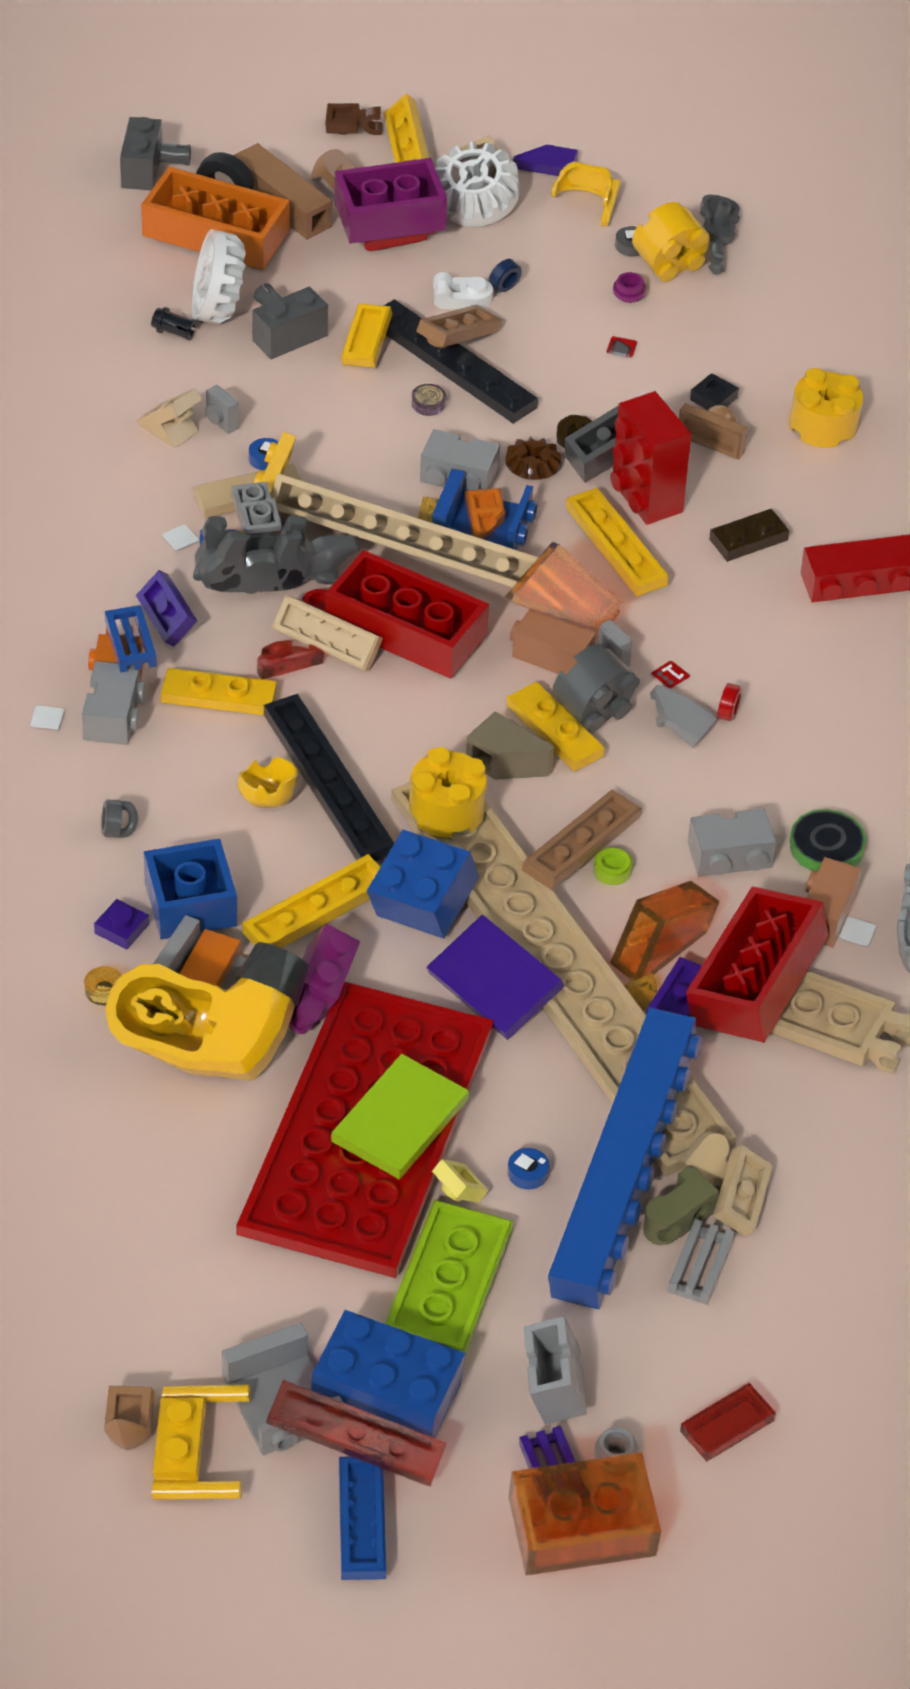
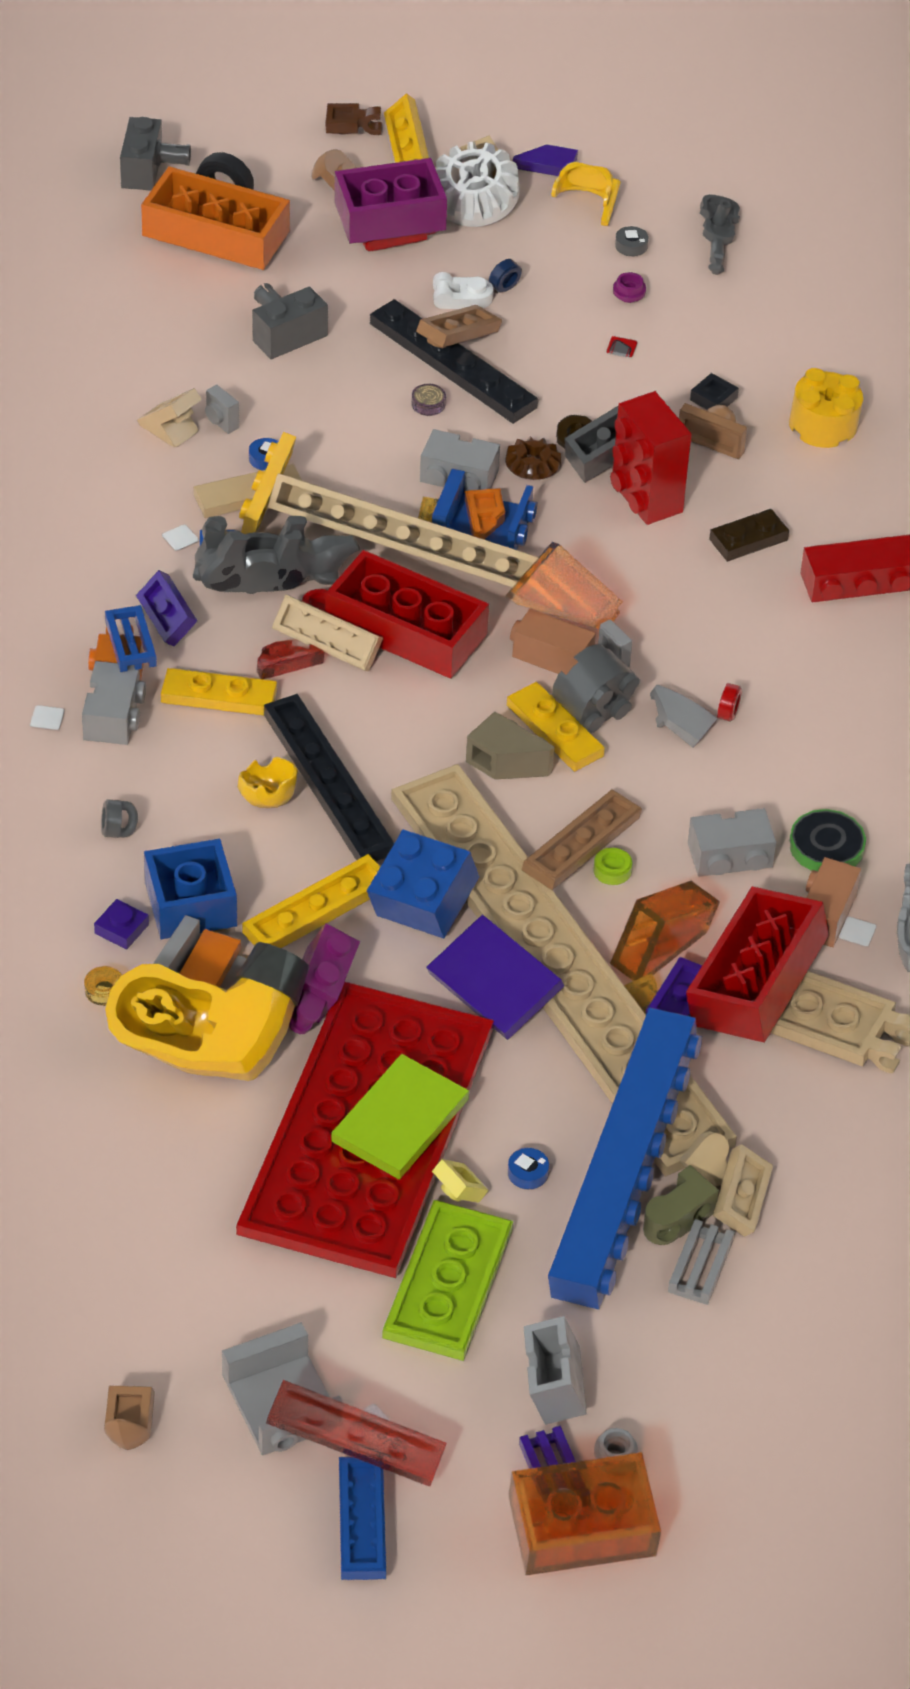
black pin [151,307,197,341] -> none
yellow plate [152,1384,251,1500] -> none
white gear [192,229,246,324] -> none
light grey slope [231,482,282,535] -> none
medium nougat brick [234,143,332,240] -> none
blue brick [309,1310,465,1448] -> none
yellow tile [341,303,393,368] -> none
yellow brick [409,747,487,838] -> none
yellow plate [566,487,669,597] -> none
yellow brick [632,202,710,282] -> none
red sticker [651,661,690,689] -> none
clear red tile [680,1383,776,1462] -> none

